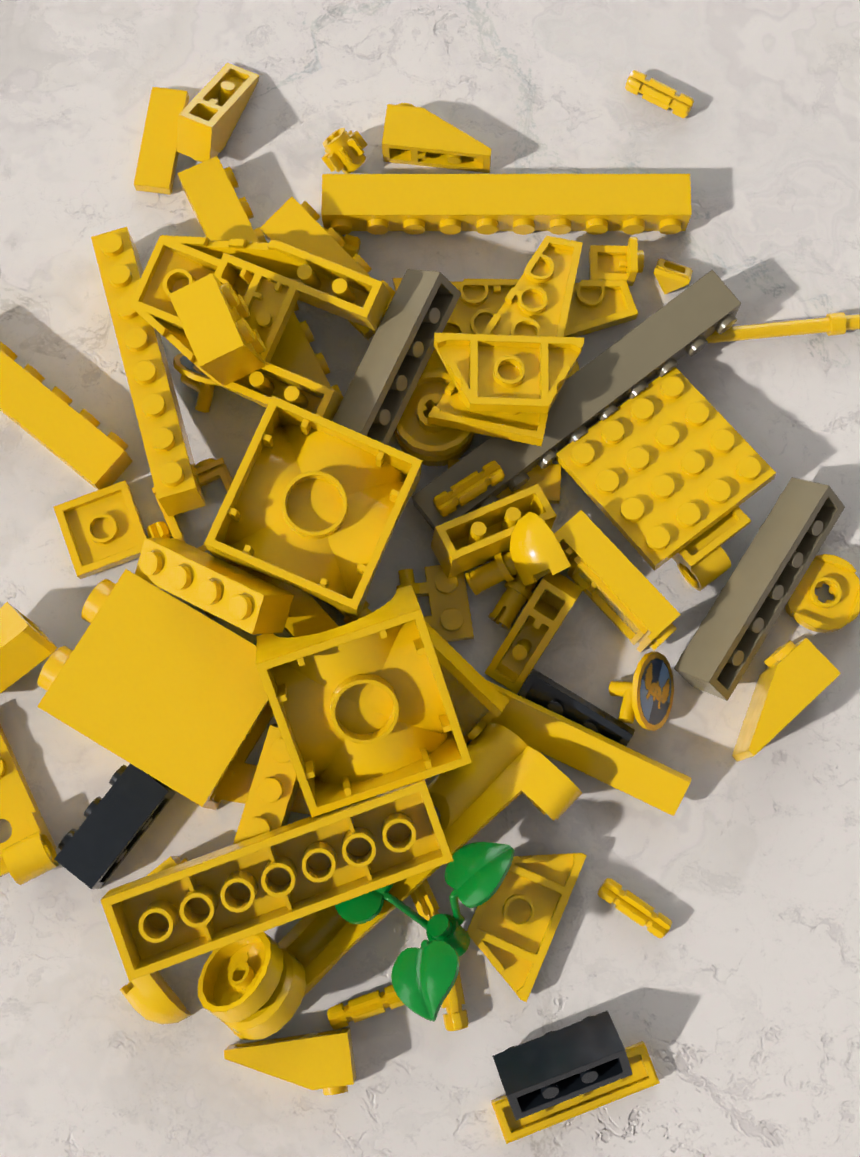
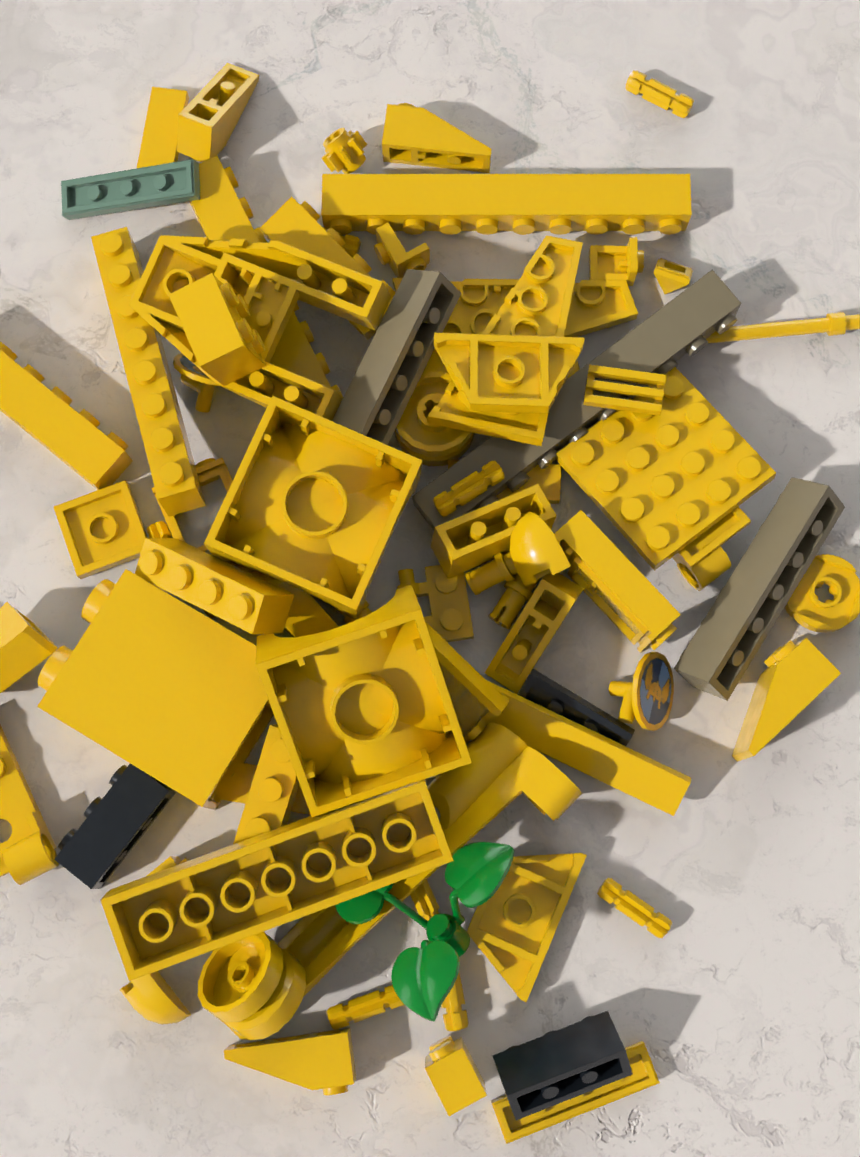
none -> sand green tile [61,159,200,220]
none -> yellow bracket [373,222,430,278]
none -> yellow brick [425,1036,487,1116]
none -> yellow tile [583,364,666,416]

